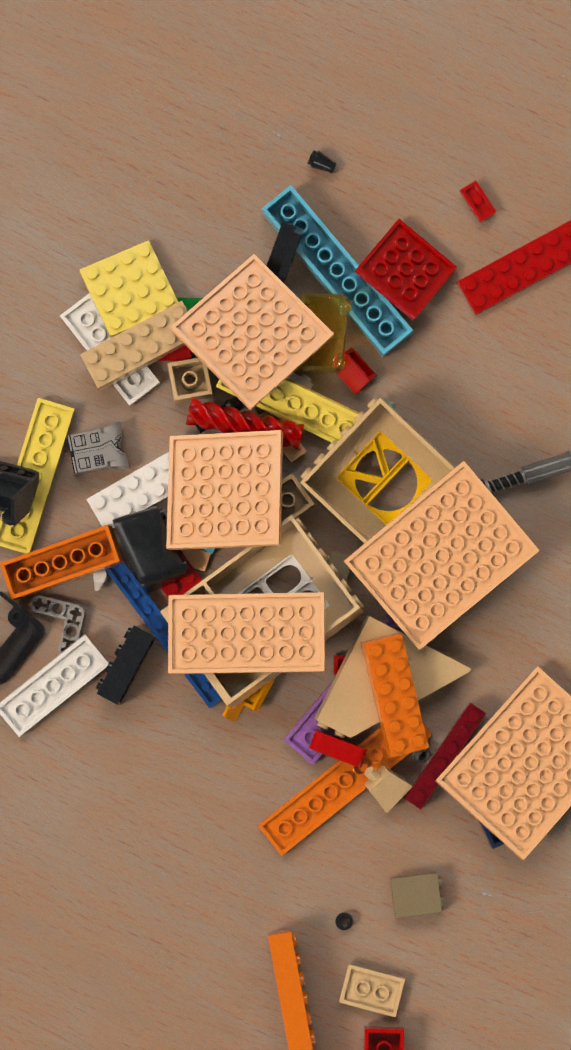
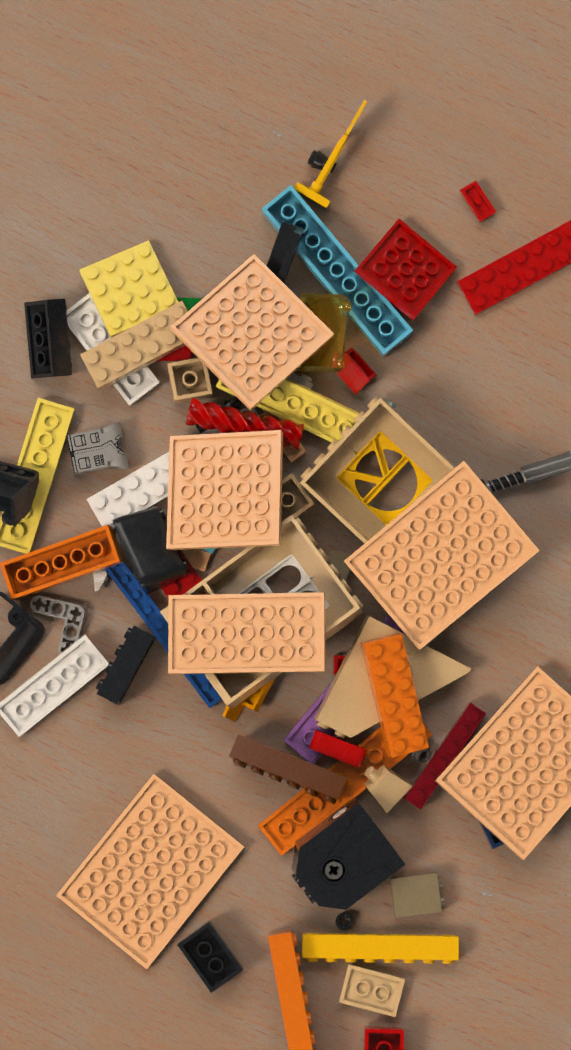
none -> black slope [24,299,72,379]
none -> light nougat plate [56,774,244,969]
none -> black brick [177,920,243,993]
none -> reddish brown brick [229,734,349,804]
none -> black piece [292,797,406,910]
none -> yellow piece [294,99,368,208]
none -> yellow brick [302,933,459,964]

